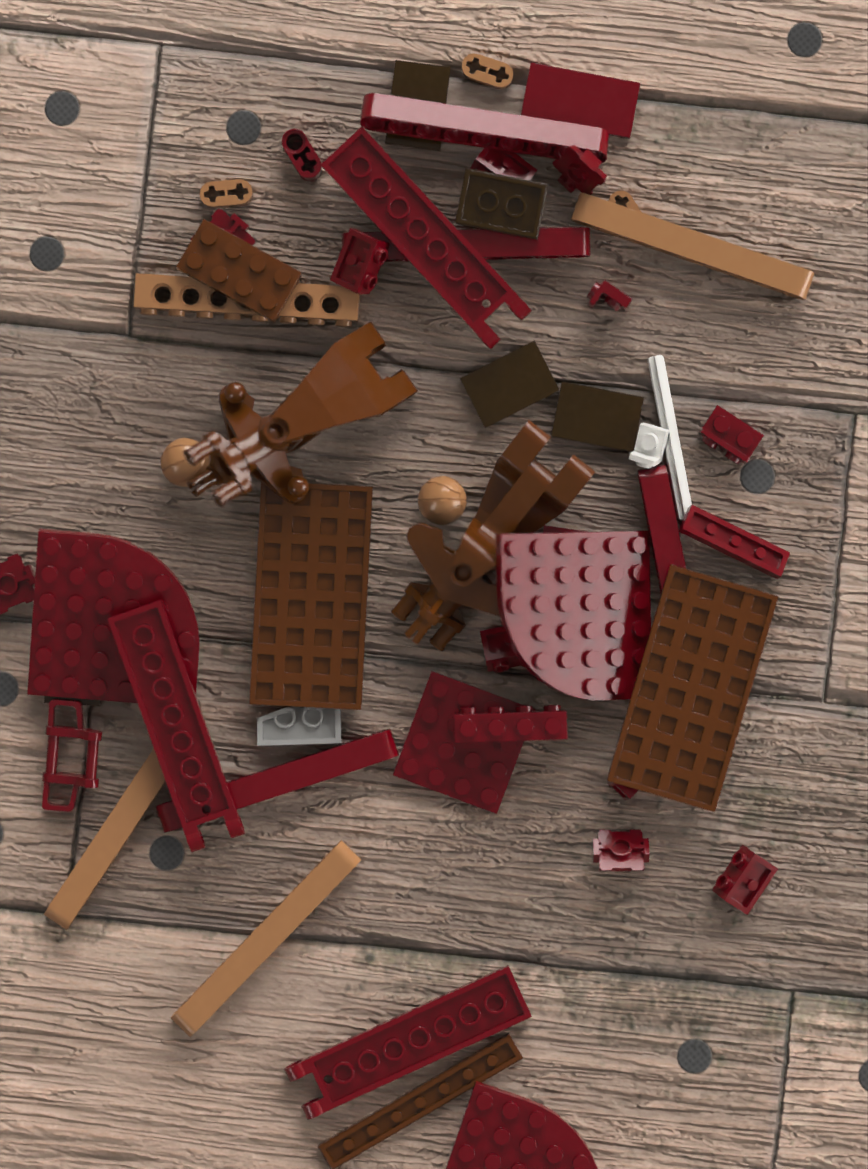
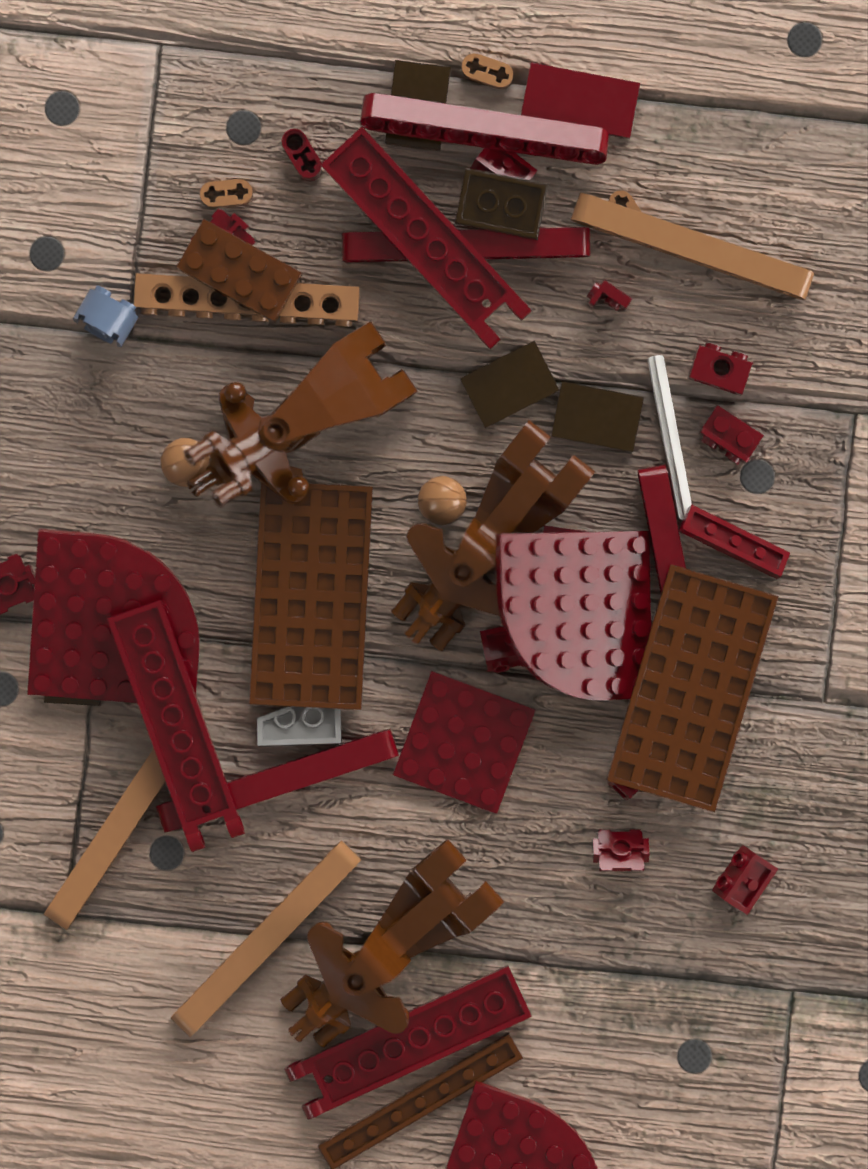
dark red bar [42,698,102,812] -> none
dark red bracket [330,228,390,294] -> none
dark red brick [454,705,568,743] -> none
dark red piece [552,144,607,195] -> none
white bracket [629,422,669,468] -> none
none -> sand blue brick [73,285,138,347]
none -> reddish brown piece [280,839,504,1048]
none -> dark red brick [687,342,753,396]

